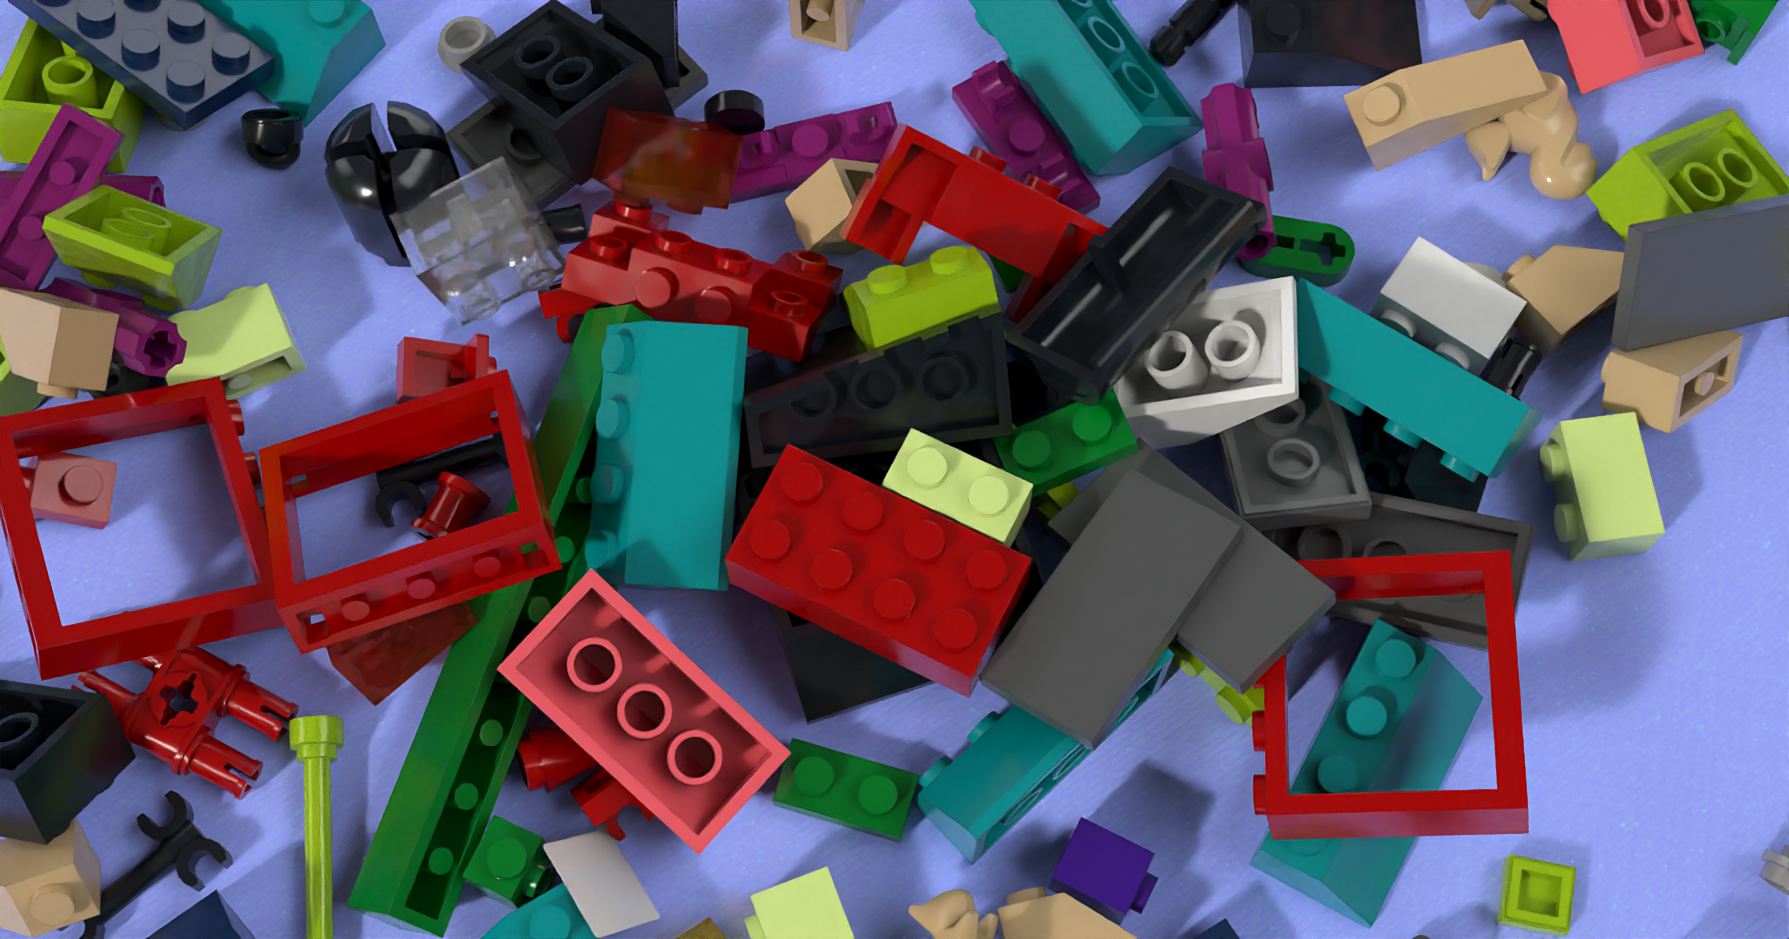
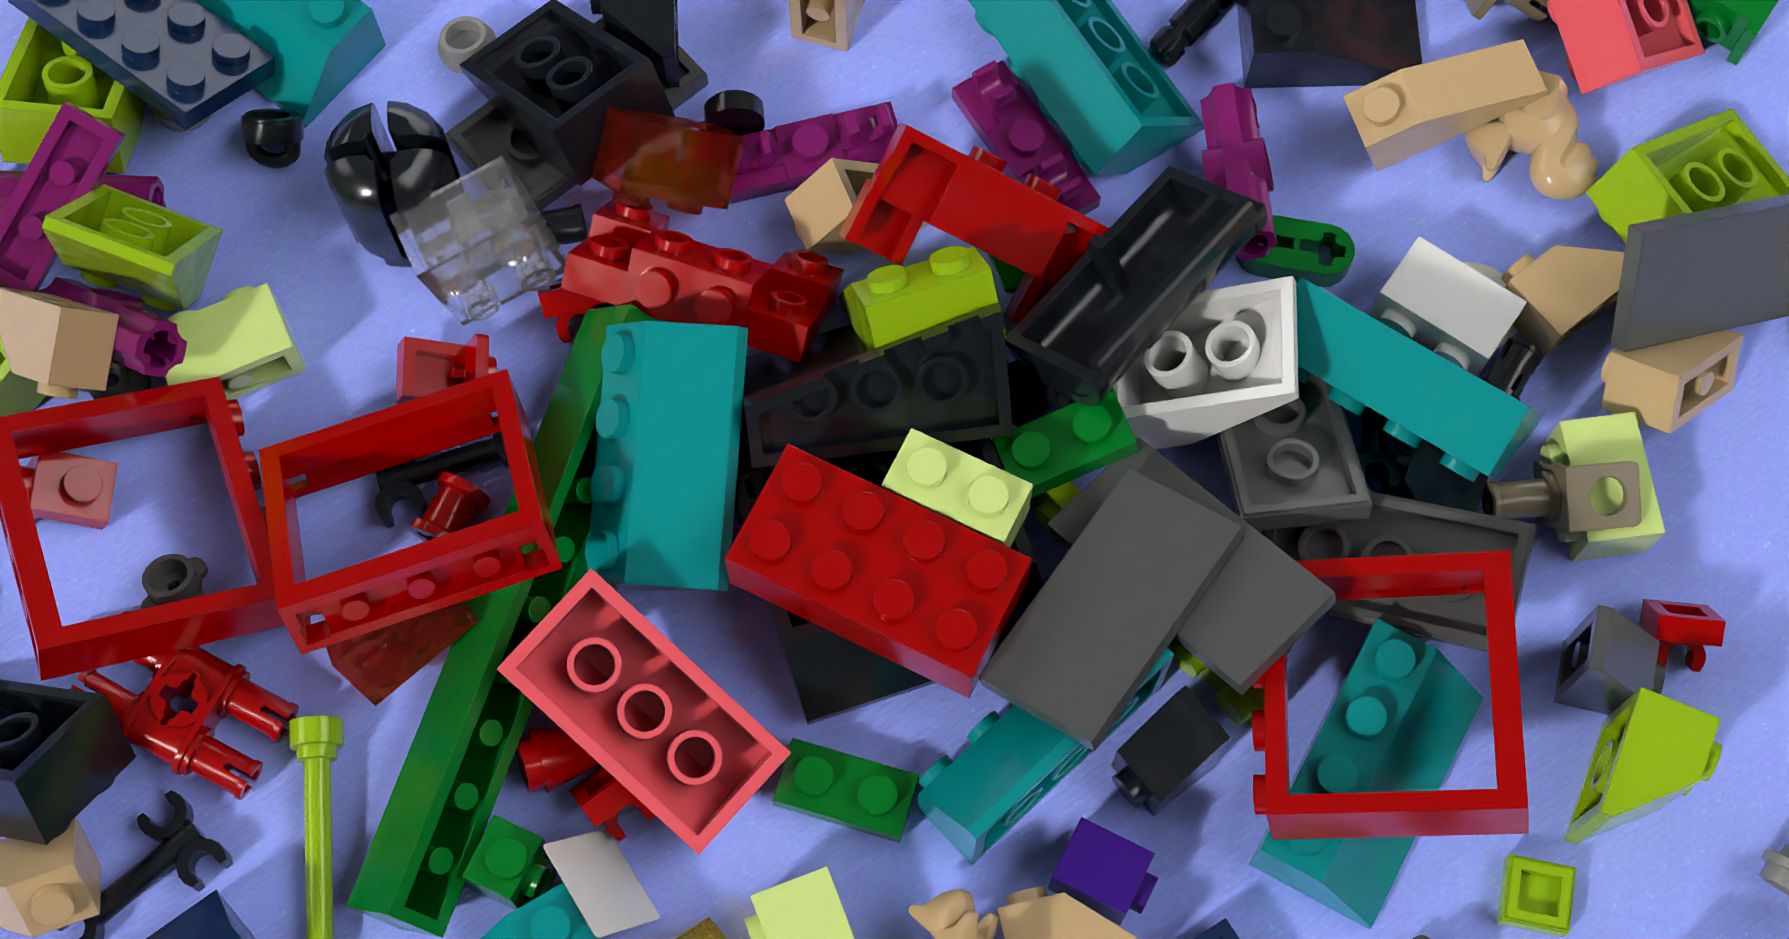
none -> dark grey plate [141,554,208,609]
none -> black slope [1111,685,1230,817]
none -> dark tan bracket [1482,460,1641,533]
none -> dark grey slope [1554,605,1665,715]
none -> lime slope [1564,687,1722,844]
none -> red tile [1639,599,1726,672]

